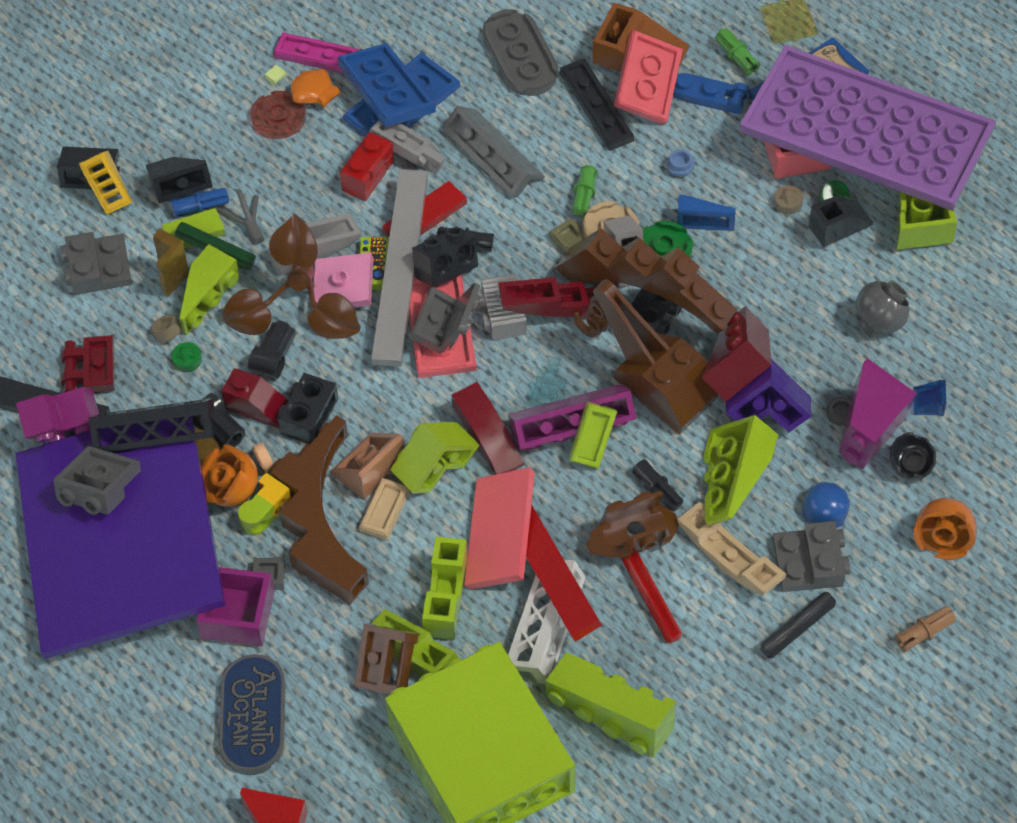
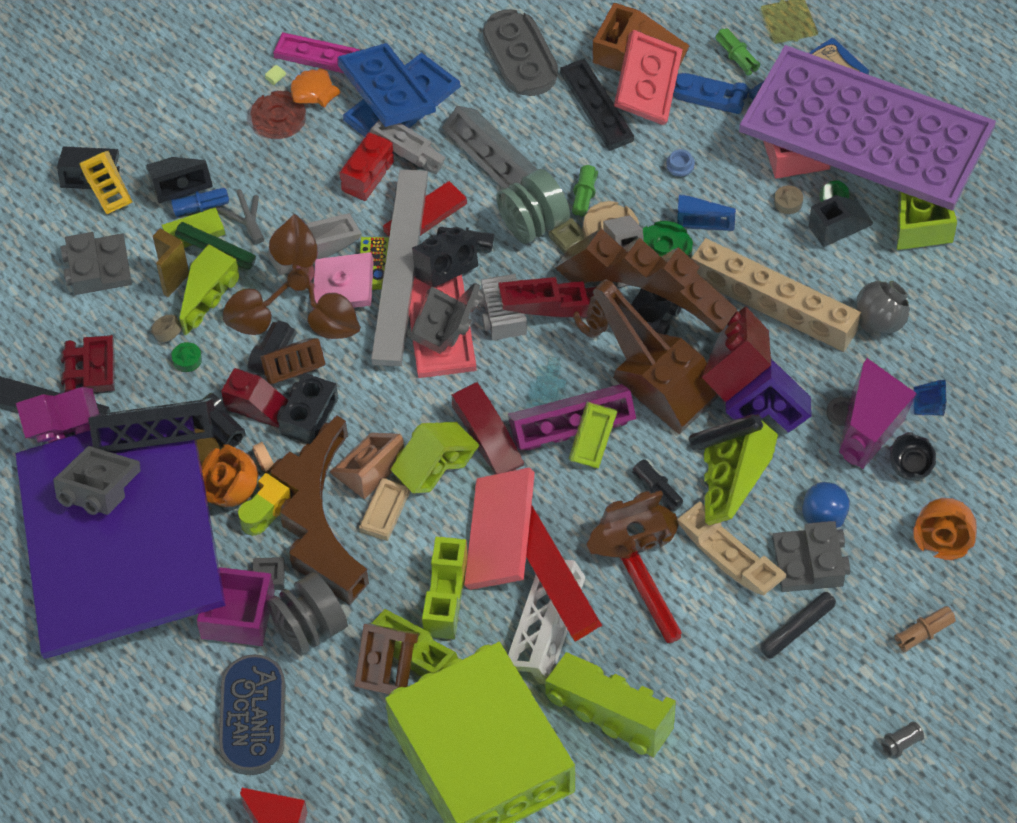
none -> reddish brown slope [260,338,326,384]
none -> dark grey wheel [266,572,348,656]
none -> sand green wheel [496,169,570,244]
none -> black axle [688,414,763,450]
none -> tan brick [691,238,861,352]
none -> dark grey pin [881,721,924,757]

